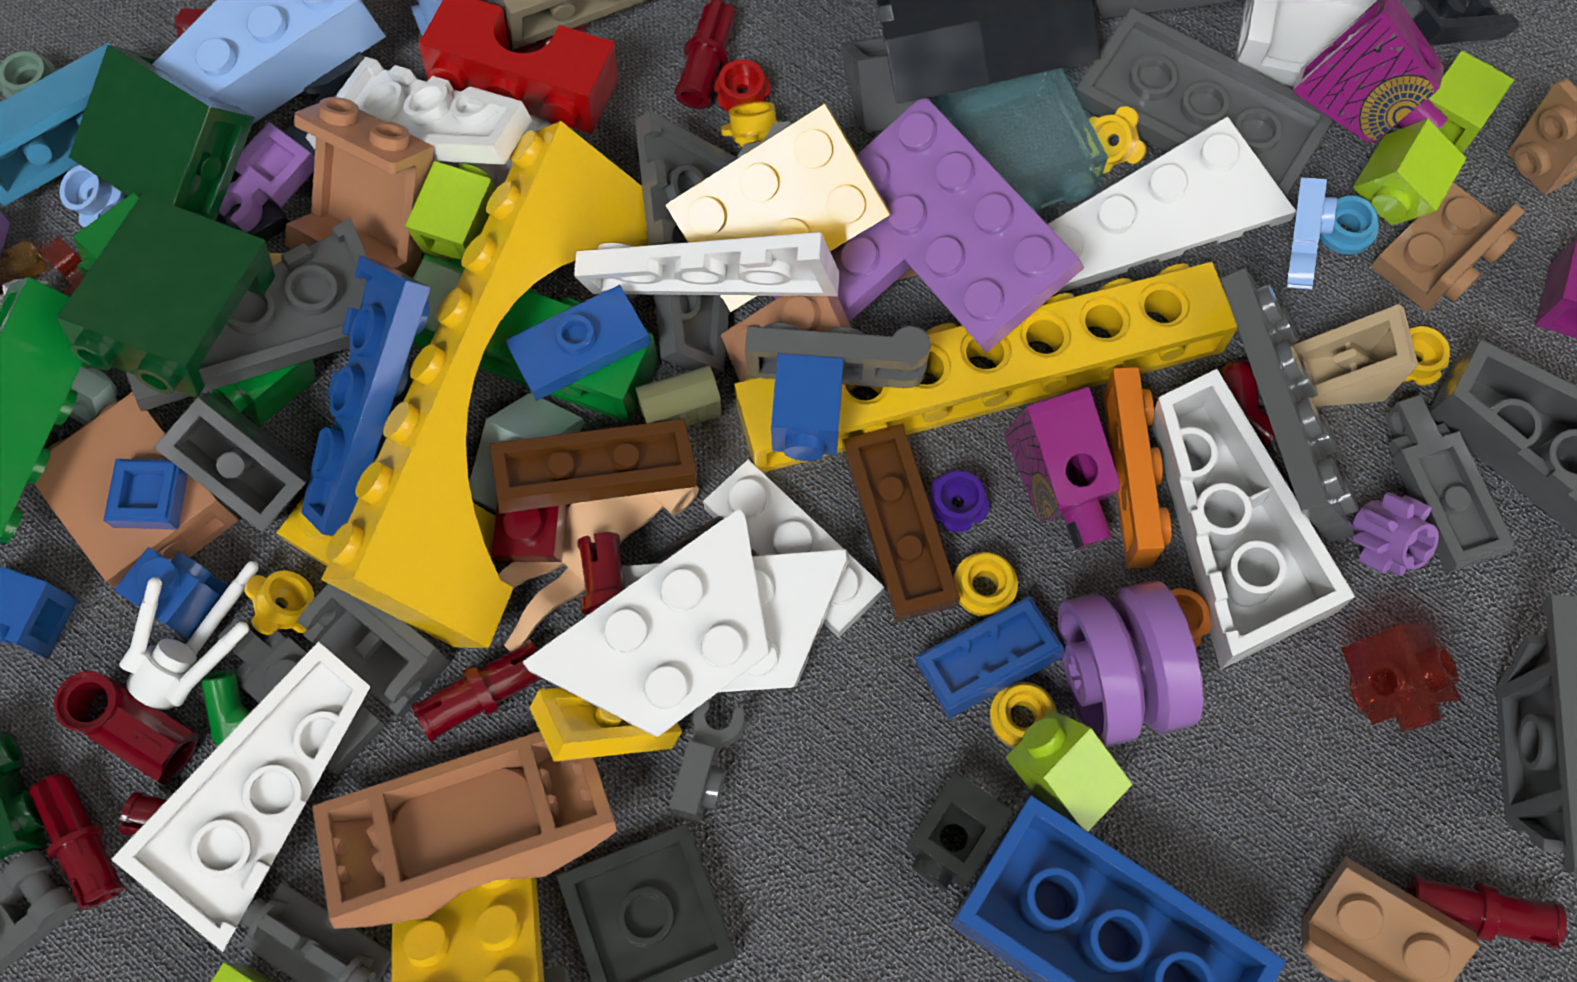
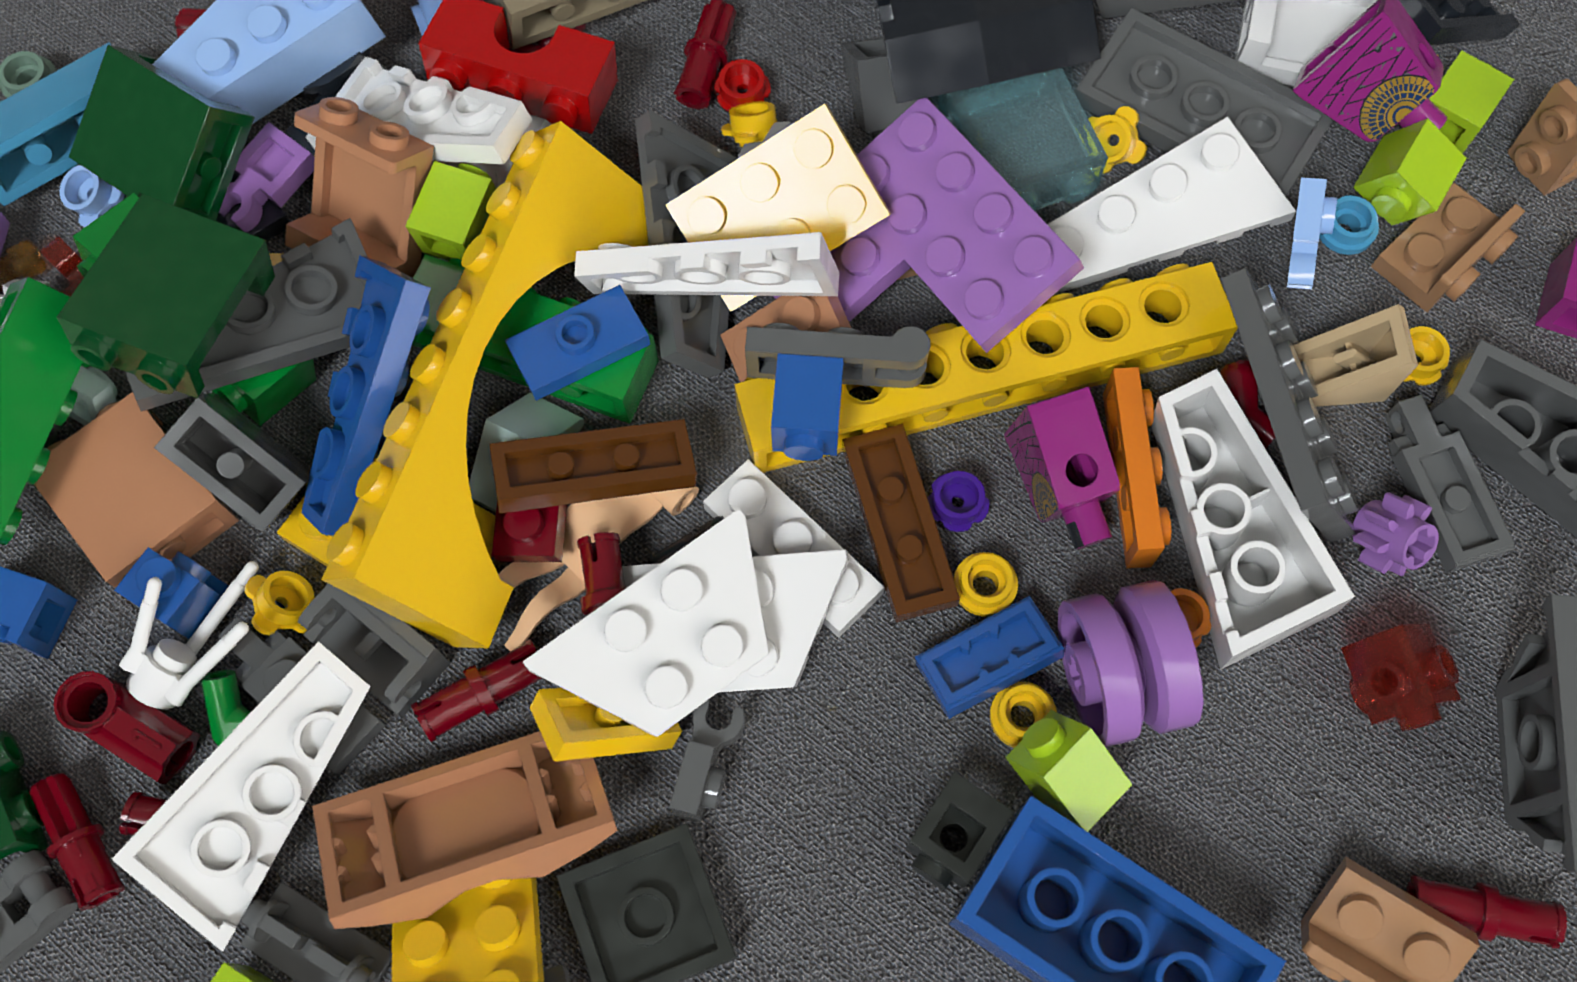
blue tile [103,459,188,530] -> none
olive piece [635,365,721,427] -> none

